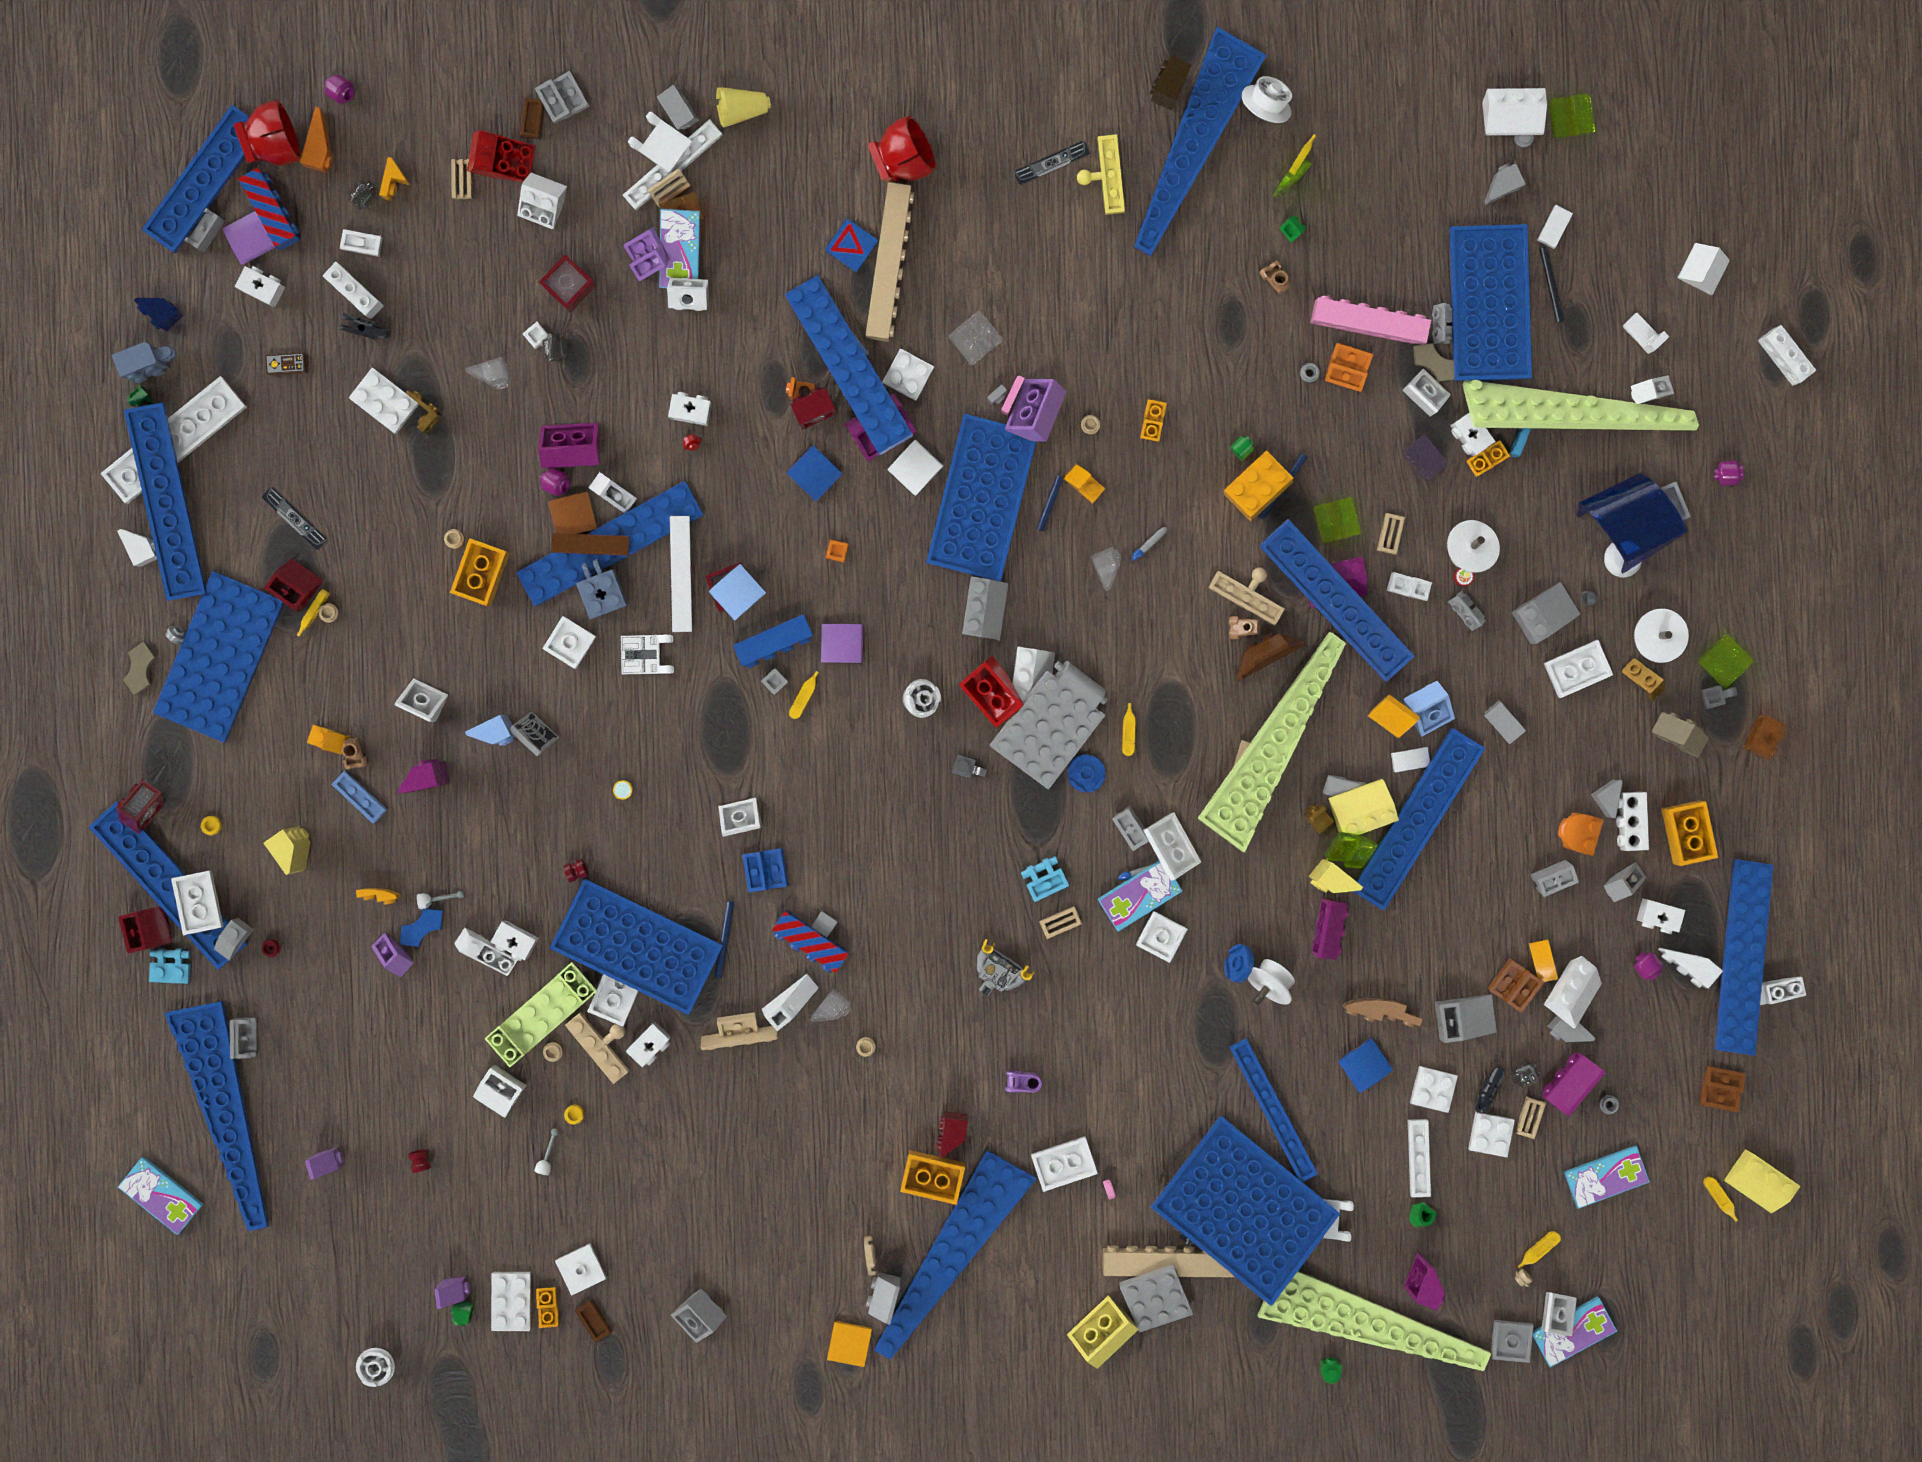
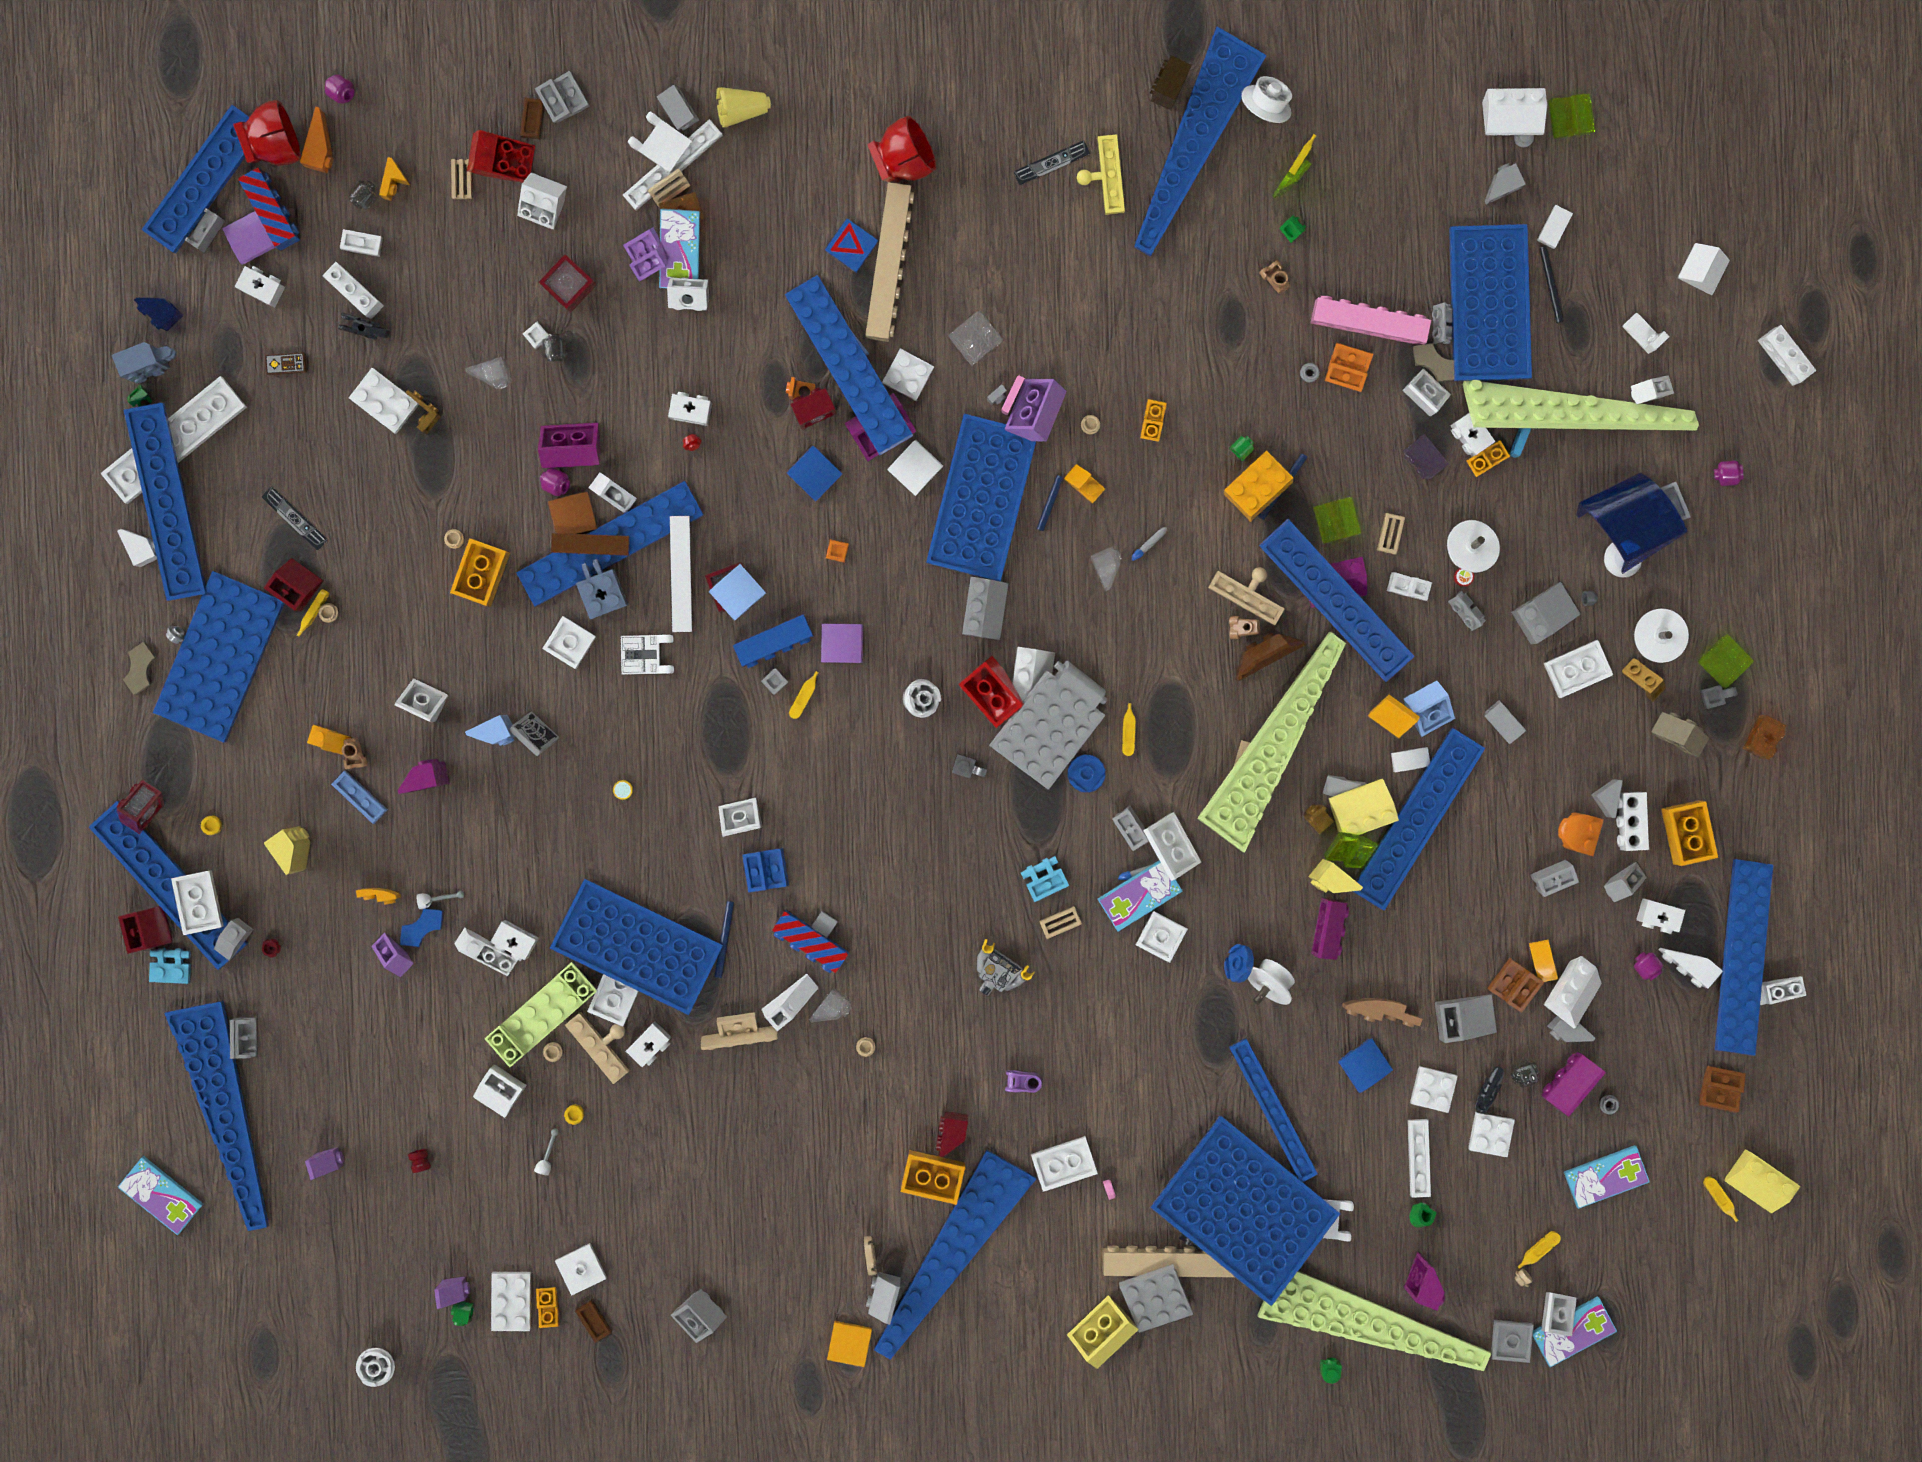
dark red wheel [563,859,589,883] -> none
tan tile [1515,1096,1546,1139] -> none

